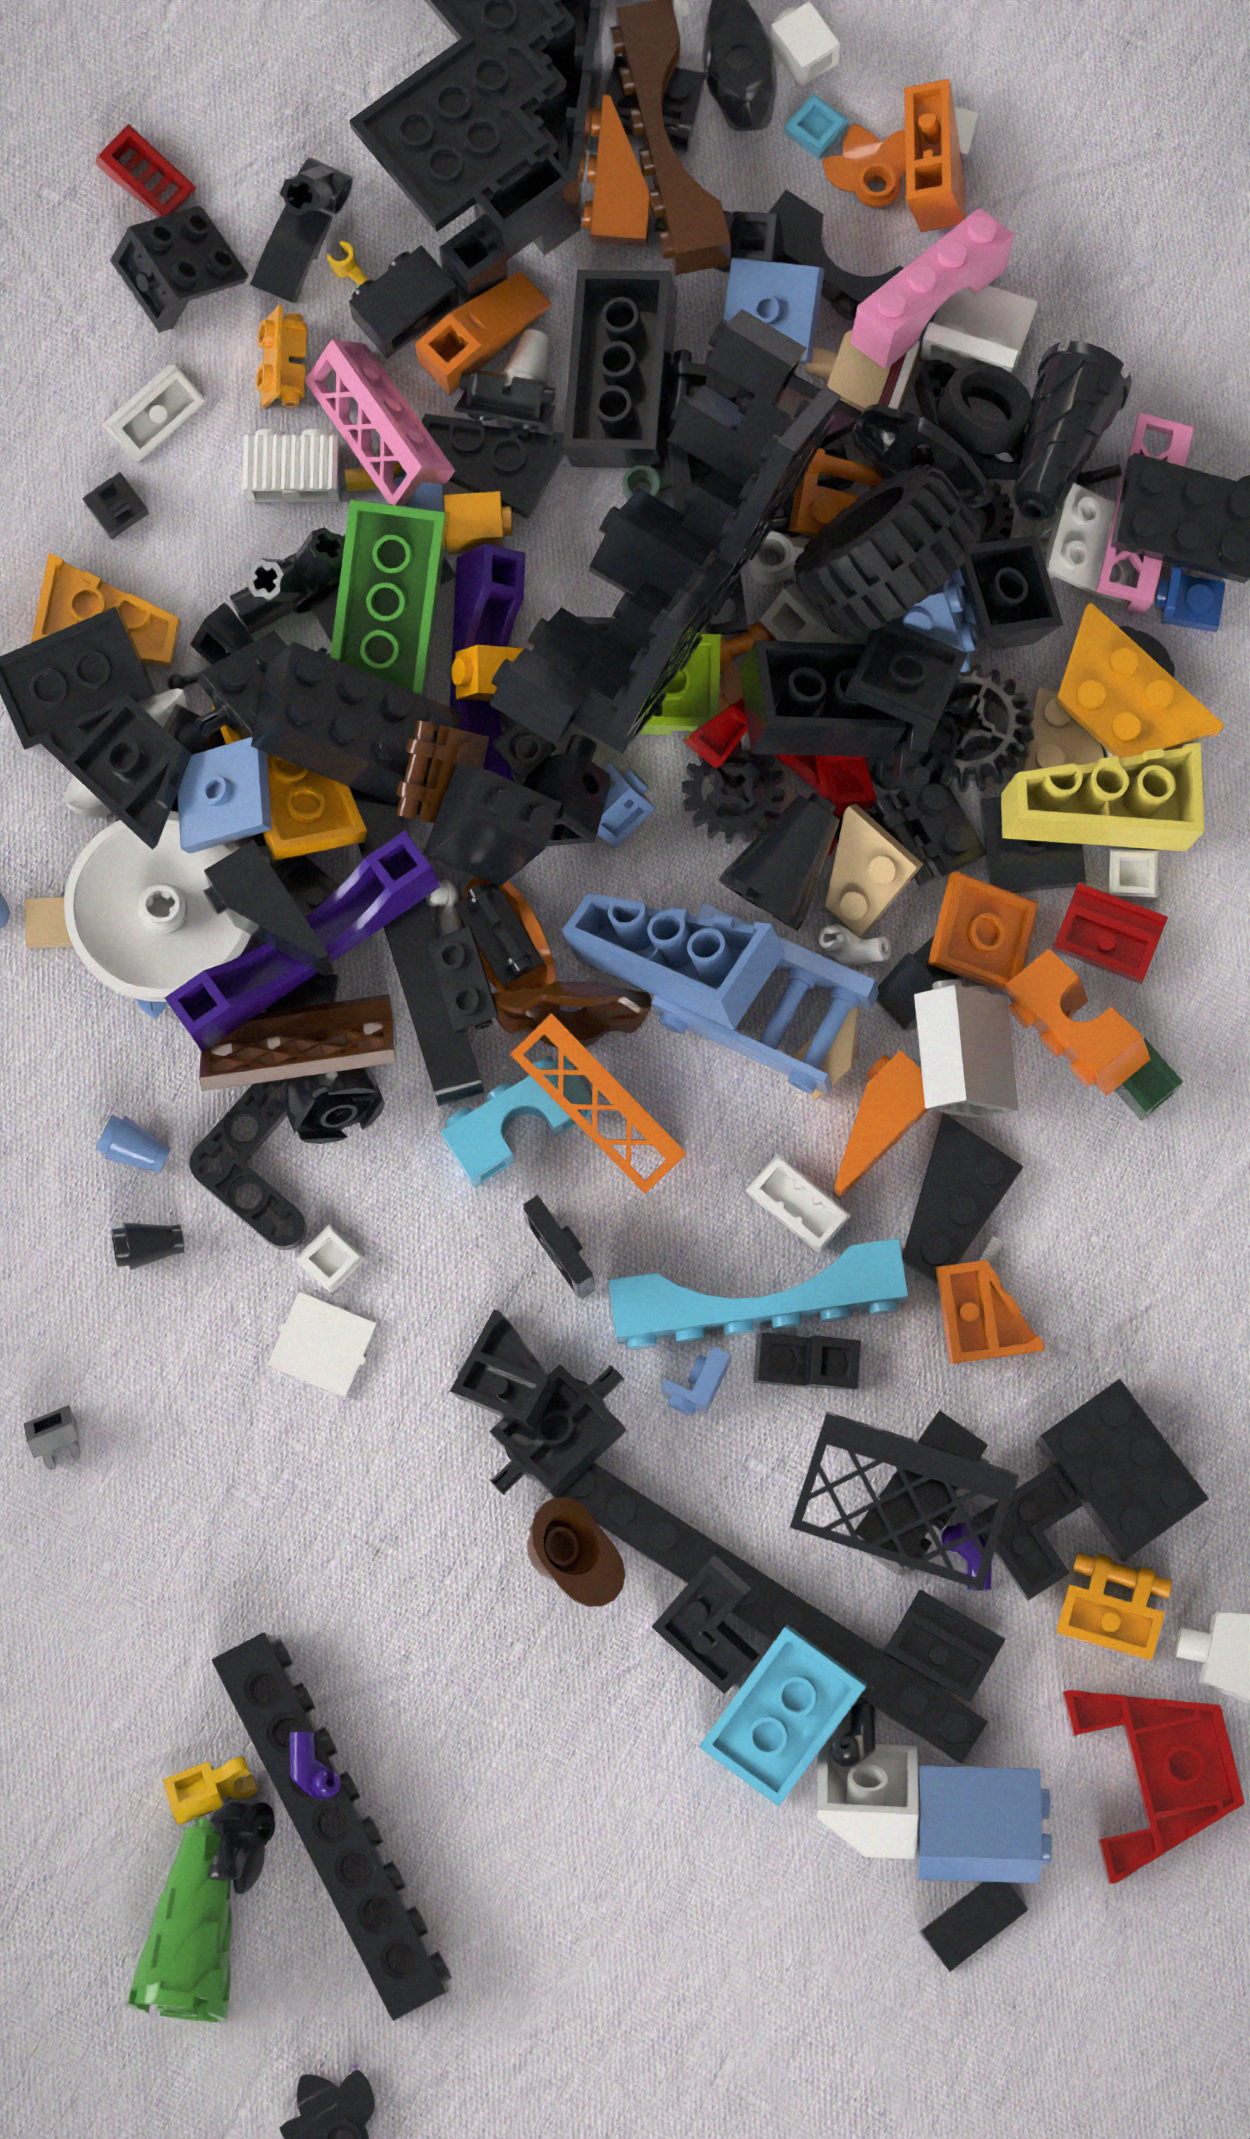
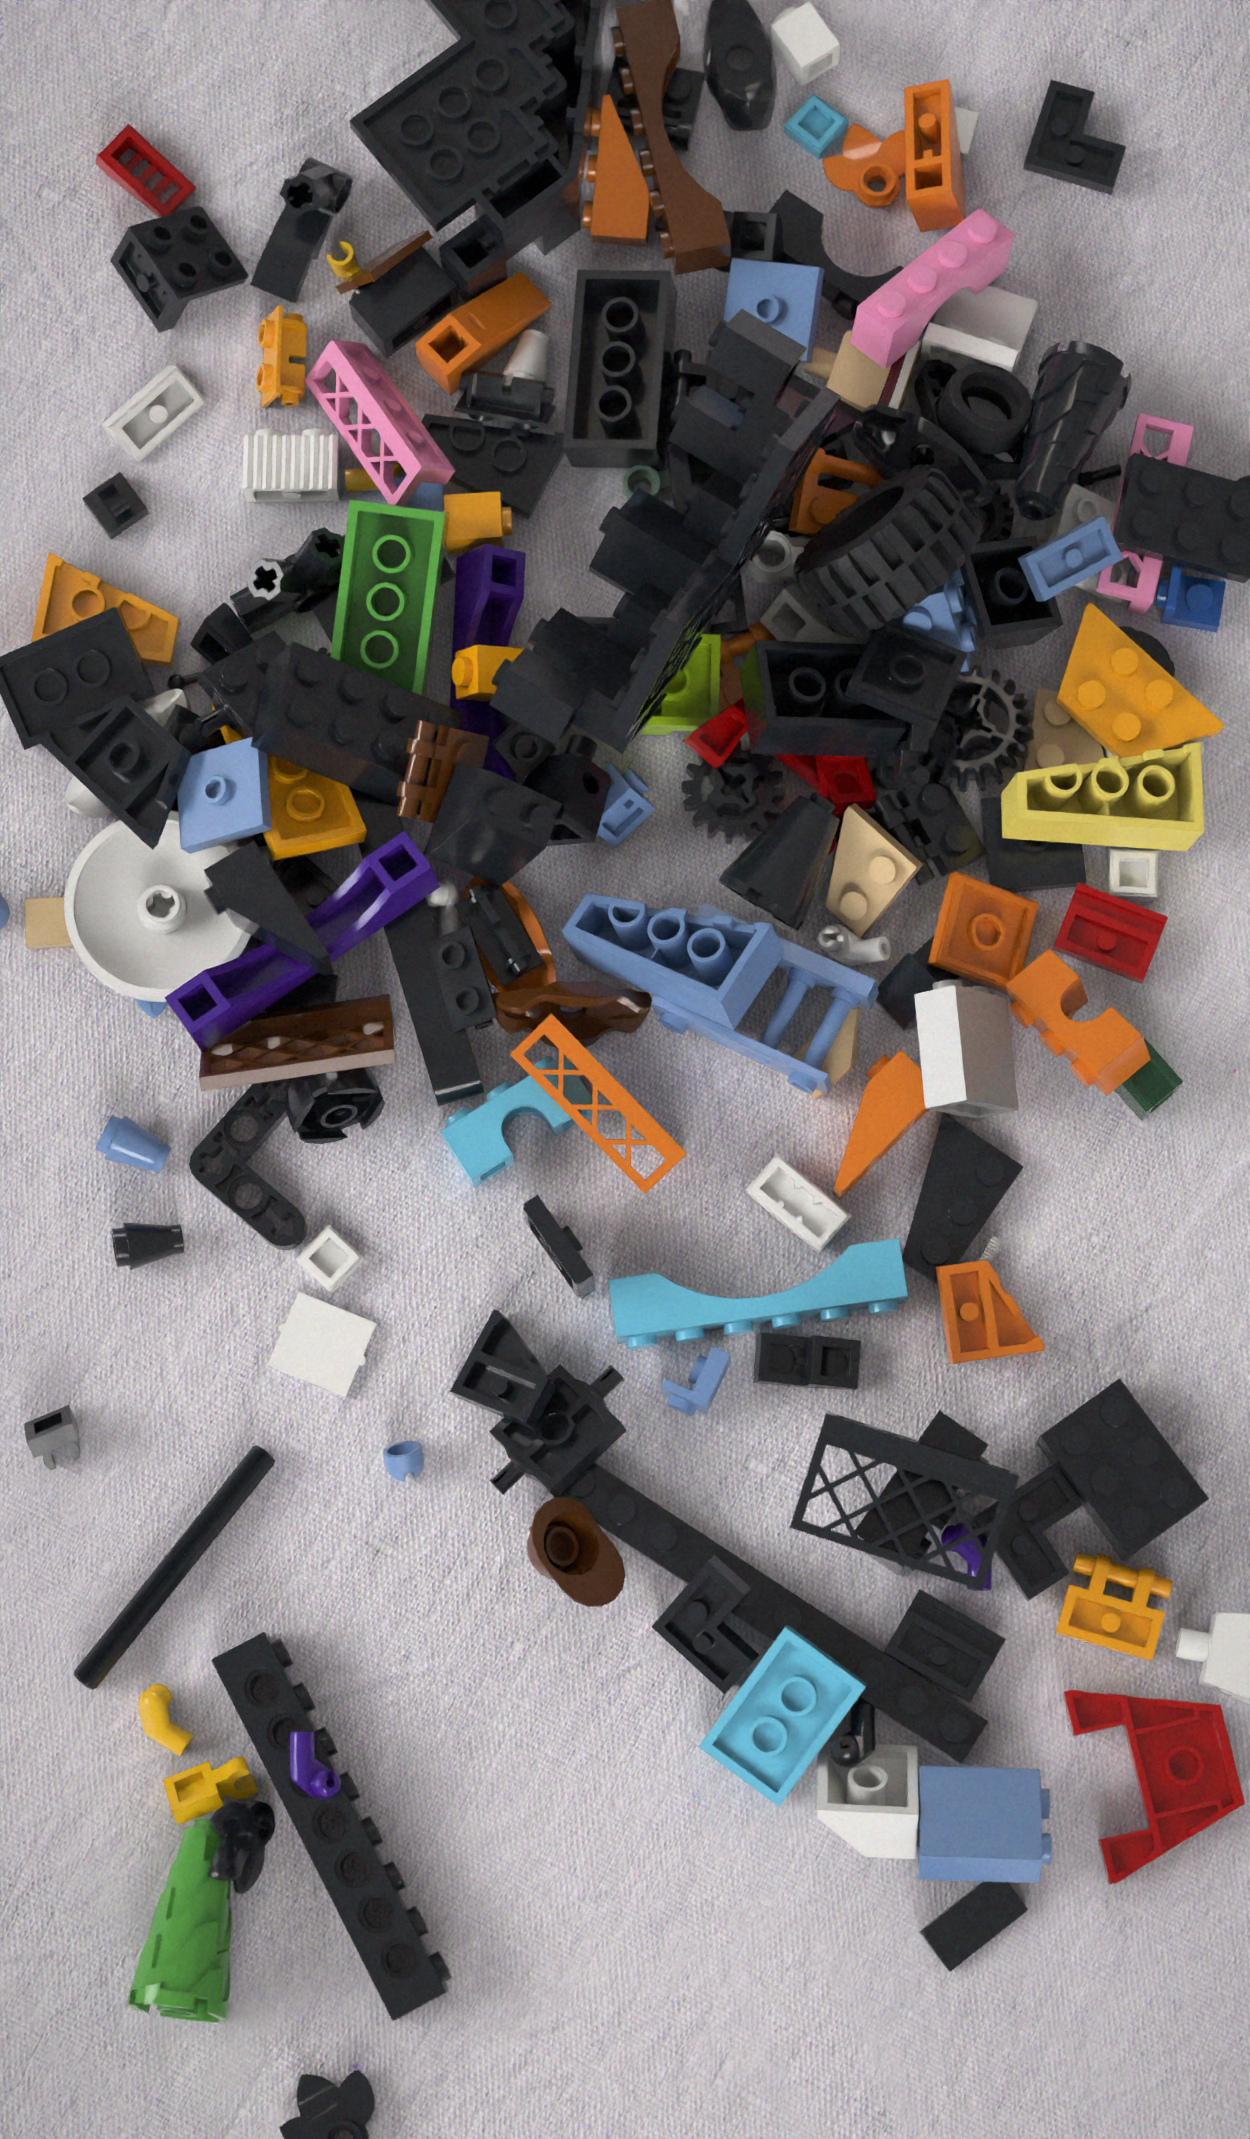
none -> black axle [73,1445,275,1690]
none -> yellow arm [138,1684,194,1757]
none -> reddish brown piece [336,230,433,294]
none -> medium blue hinge [383,1441,424,1482]
none -> medium blue plate [1018,516,1123,601]
none -> black plate [1023,79,1126,195]

